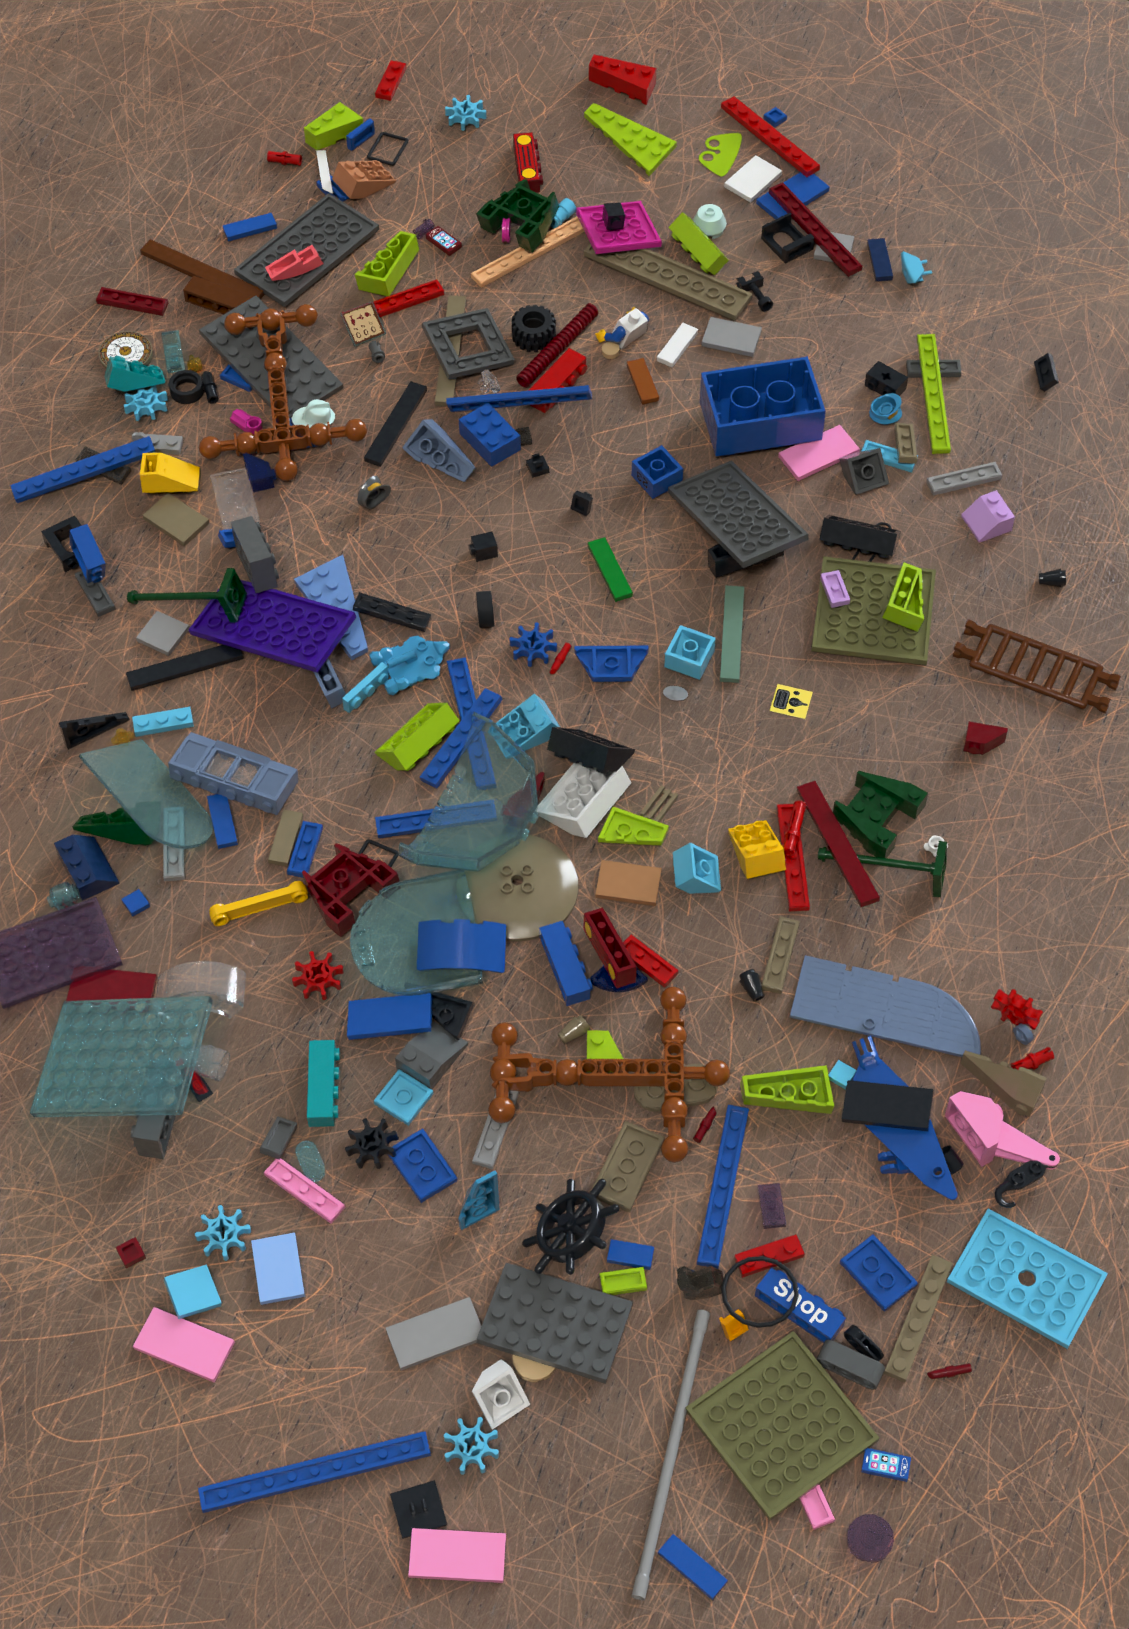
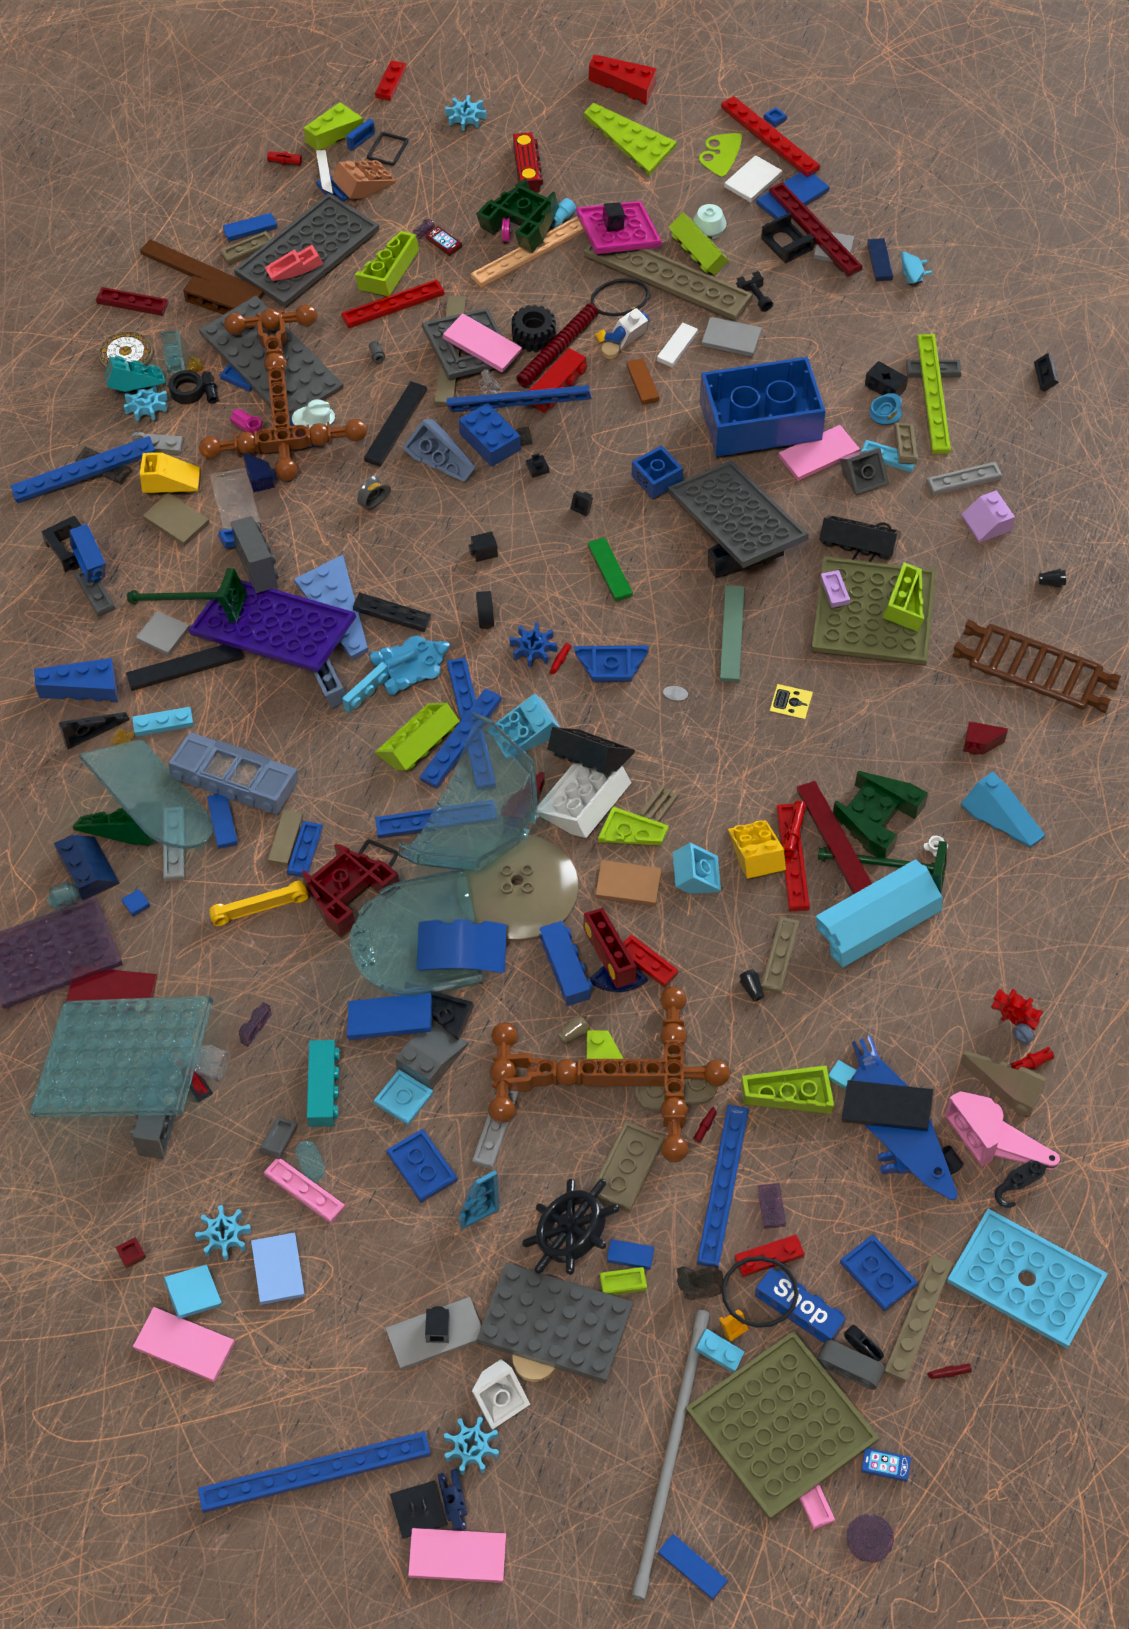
clear panel [154,961,246,1021] -> none
red gear [292,951,344,1000] -> none
piece [340,301,386,347] -> none
black gear [345,1118,399,1169] -> none
medium azure slope [664,625,716,680] -> none
sand blue door [790,955,981,1057] -> none
none -> blue wedge [34,658,118,703]
none -> dark tan tile [220,231,272,265]
none -> clear purple plate [239,1002,272,1047]
none -> black brick [425,1306,450,1343]
none -> dark blue hinge [438,1468,467,1531]
none -> bright pink tile [443,313,522,372]
none -> black piece [590,278,650,317]
none -> medium azure plate [694,1329,745,1373]
none -> medium azure panel [816,859,943,968]
none -> dark azure wedge [961,772,1045,848]

